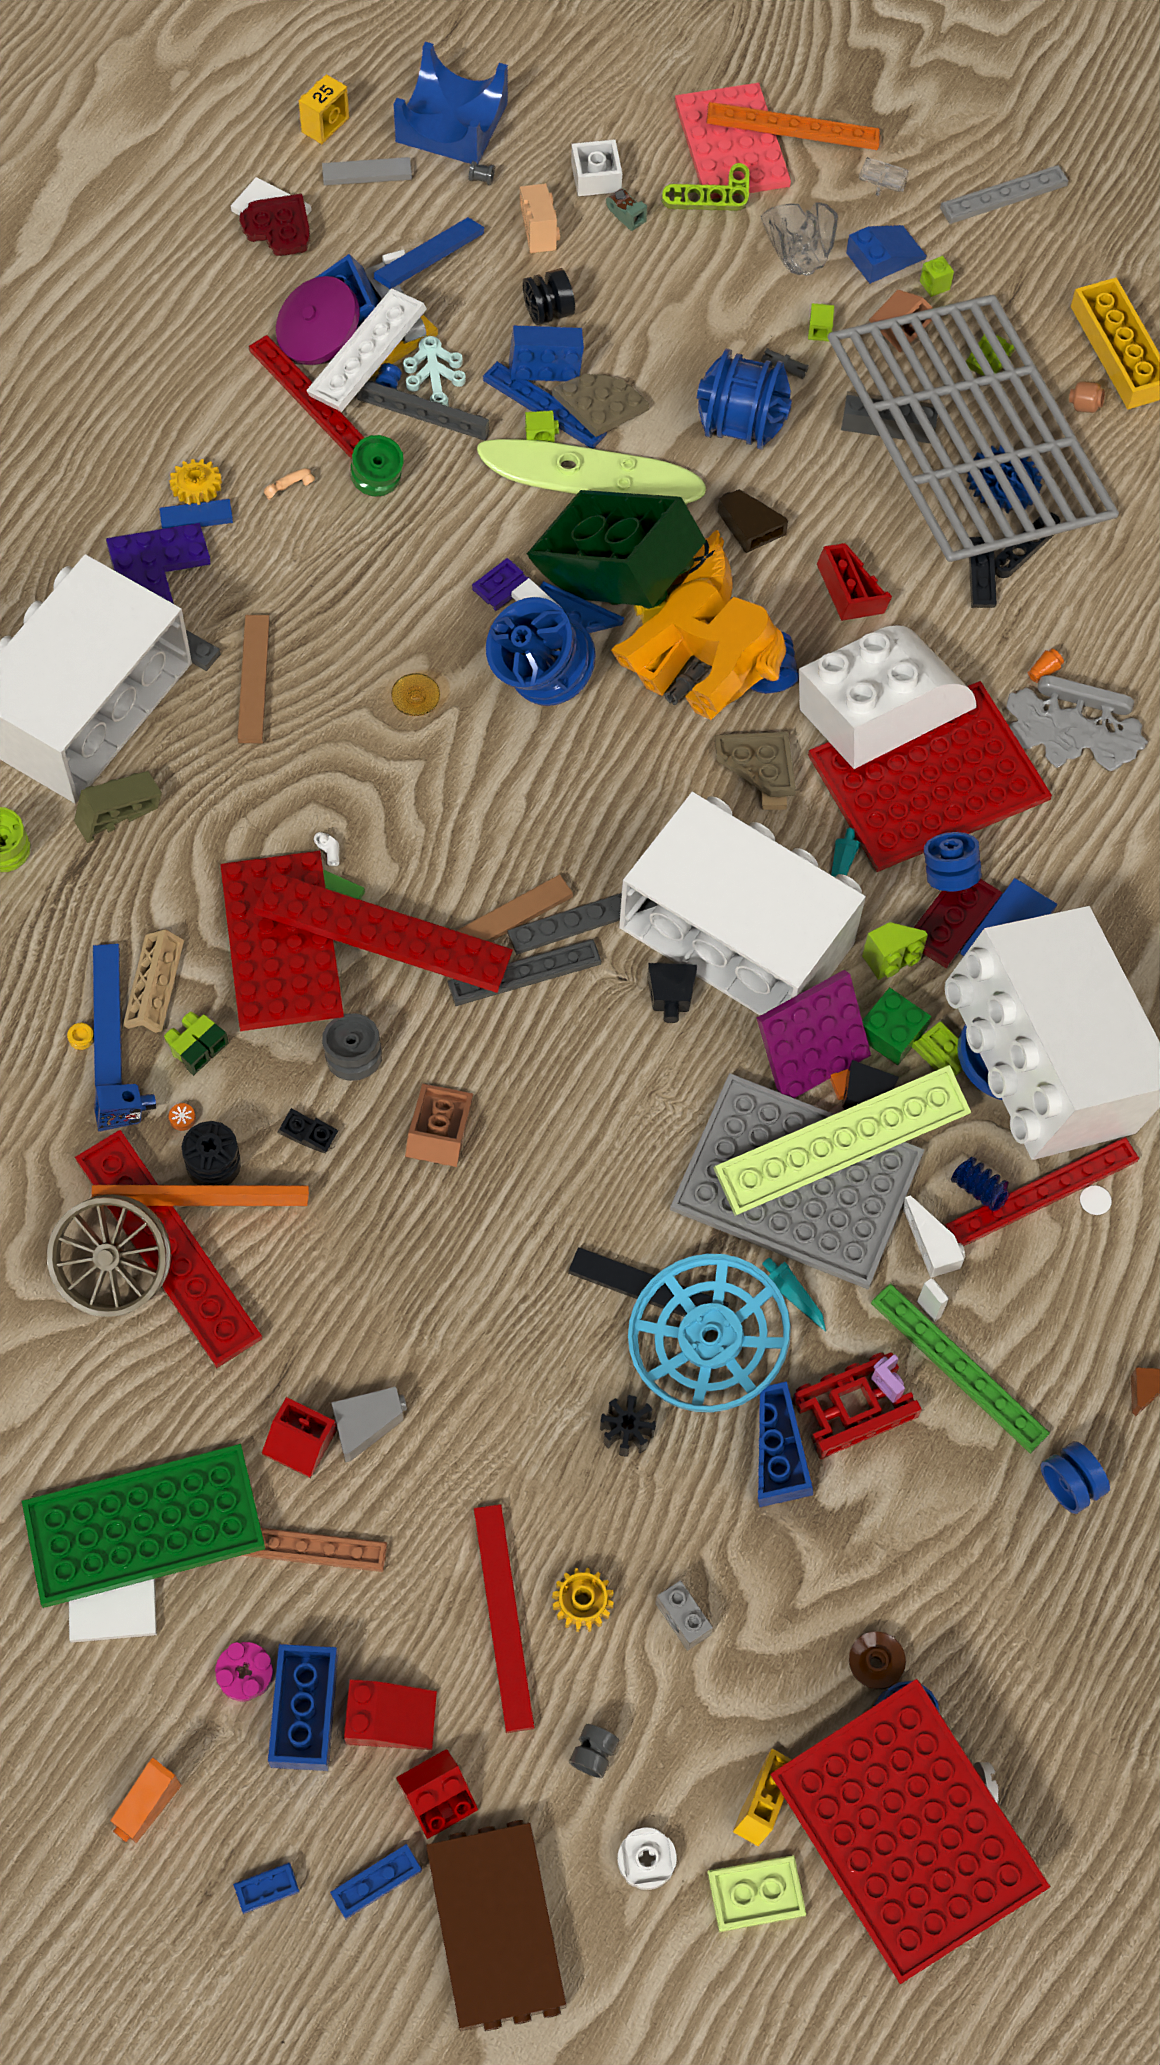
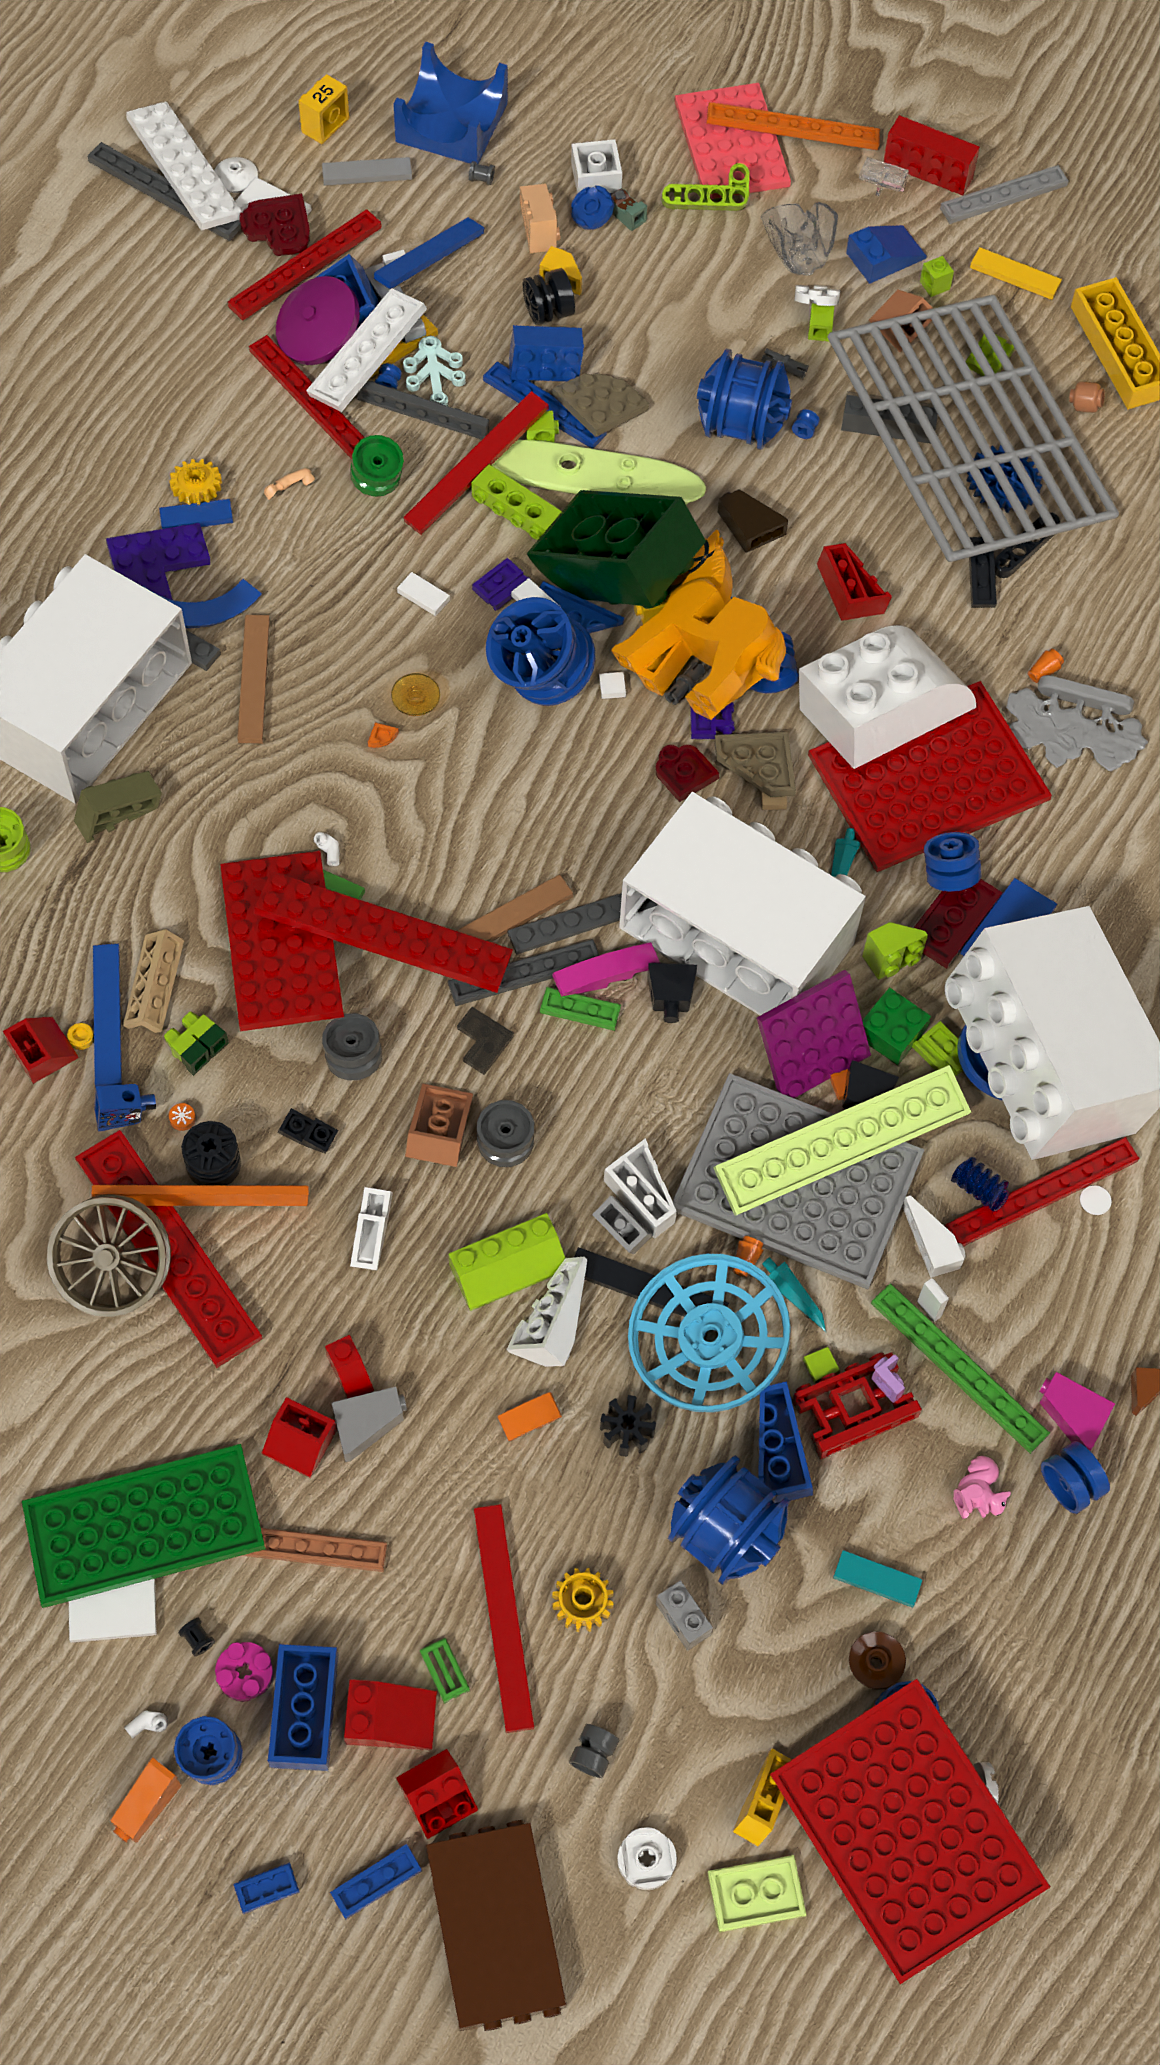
none -> red slope [3,1017,79,1084]
none -> dark grey plate [88,142,241,241]
none -> white arm [124,1710,168,1739]
none -> white plate [126,102,242,230]
none -> blue tile [142,579,262,628]
none -> blue wheel [174,1716,243,1786]
none -> black bush [178,1618,215,1657]
none -> white dish [214,157,258,193]
none -> red plate [228,209,381,321]
none -> red slope [325,1334,374,1399]
none -> white slope [350,1187,393,1270]
none -> orange tile [368,722,399,748]
none -> white tile [397,572,450,616]
none -> red tile [403,391,549,535]
none -> bright green tile [420,1638,470,1704]
none -> lime slope [448,1213,565,1311]
none -> clear smoke tile [457,1007,514,1075]
none -> lime brick [471,464,562,540]
none -> dark grey wheel [477,1100,534,1167]
none -> orange slope [497,1392,562,1441]
none -> white wedge [507,1257,587,1367]
none -> yellow slope [539,246,582,295]
none -> bright green tile [540,987,621,1031]
none -> dark pink slope [552,942,660,997]
none -> blue tile [571,186,614,230]
none -> light grey brick [592,1196,653,1254]
none -> white tile [599,672,626,699]
none -> white wedge [604,1138,677,1239]
none -> dark red plate [655,745,719,803]
none -> blue wheel [668,1455,791,1585]
none -> dark purple plate [690,702,735,739]
none -> orange cone [732,1236,764,1278]
none -> blue wheel [792,409,820,439]
none -> white plate [794,285,840,306]
none -> lime tile [803,1347,840,1383]
none -> teal tile [833,1550,922,1608]
none -> red brick [883,115,980,196]
none -> bright pink animal [953,1456,1011,1519]
none -> yellow tile [970,247,1062,300]
none -> dark pink slope [1039,1372,1115,1451]

